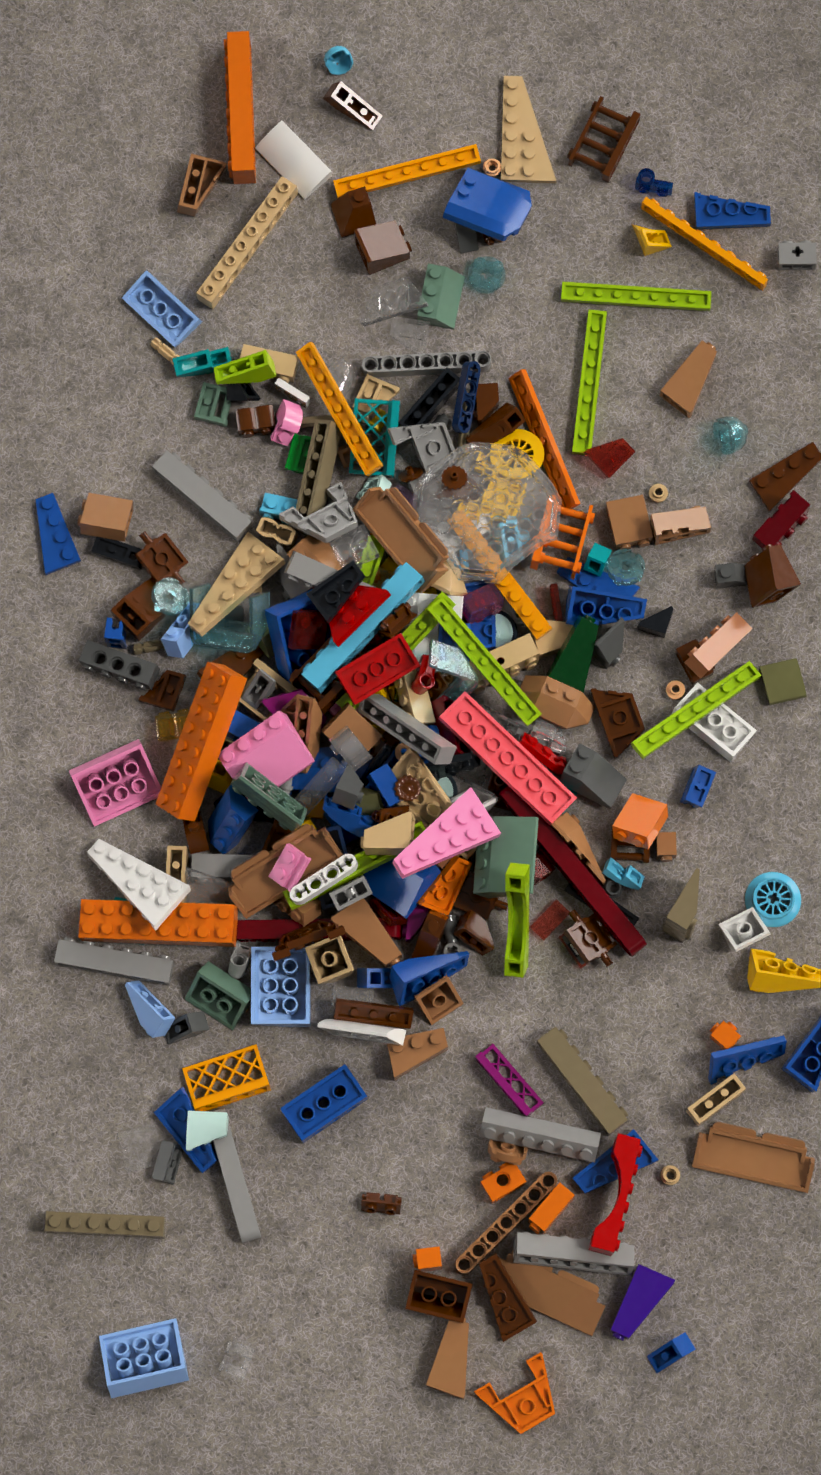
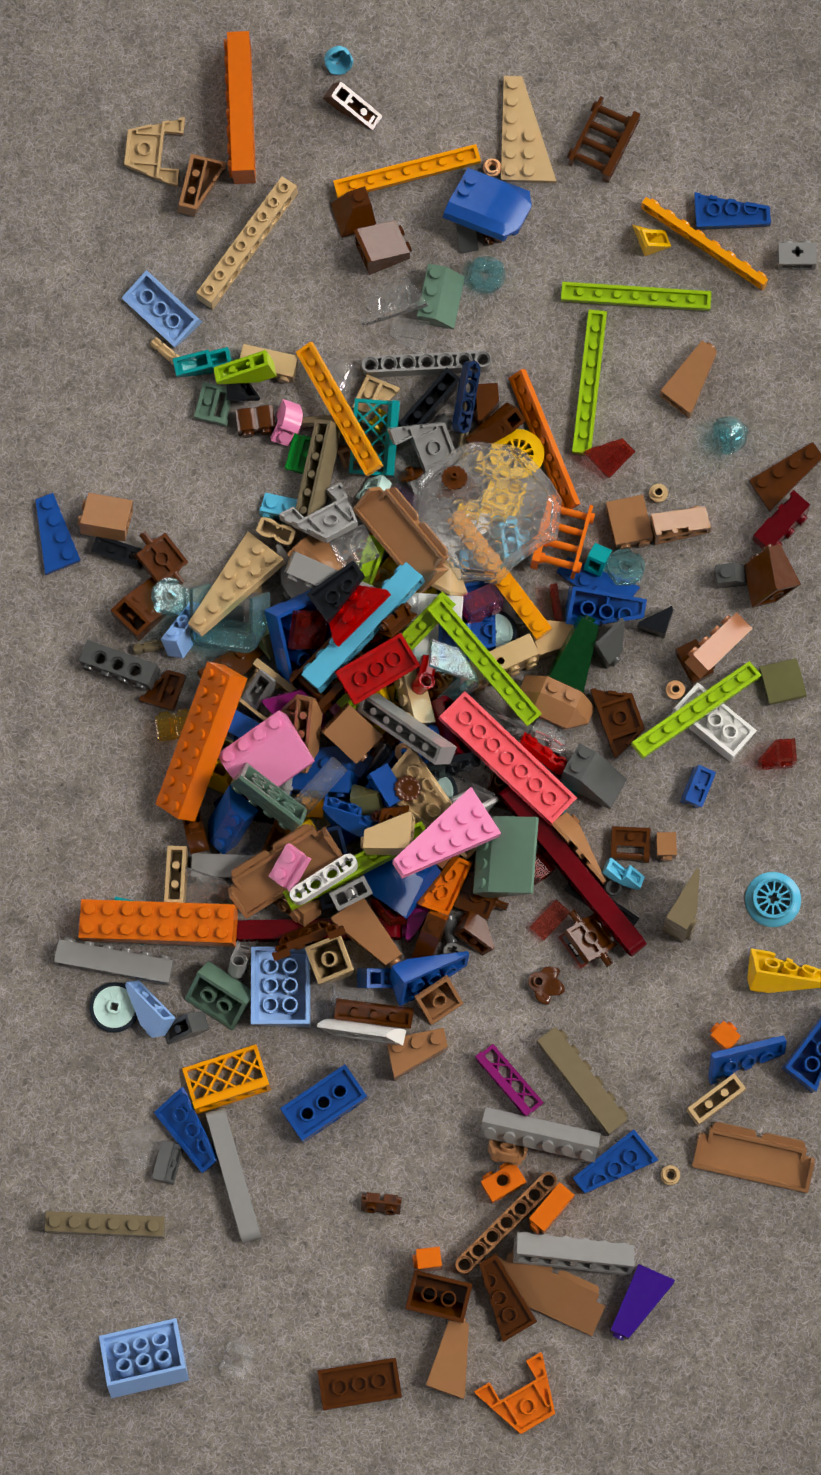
bright pink slope [69,739,161,827] -> none
white wing [87,839,191,931] -> none
blue hinge [104,618,127,649] -> none
light grey brick [152,450,253,543] -> none
light aqua slope [186,1111,229,1151] -> none
white slope [255,120,332,200] -> none
white tile [275,378,310,408] -> none
clear brick [329,726,373,771] -> none
dark grey slope [332,765,364,810] -> none
lime arch [504,862,530,978] -> none
red arch [588,1133,643,1256] -> none
orange brick [612,793,668,850] -> none
clear blue plate [635,168,673,197] -> none
blue slope [647,1332,696,1373] -> none
white slope [719,907,771,952] -> none
none -> light aqua wheel [89,982,137,1033]
none -> tan wing [124,117,185,187]
none -> reddish brown plate [317,1358,402,1411]
none -> reddish brown plate [528,966,565,1005]
none -> clear red slope [757,738,797,770]

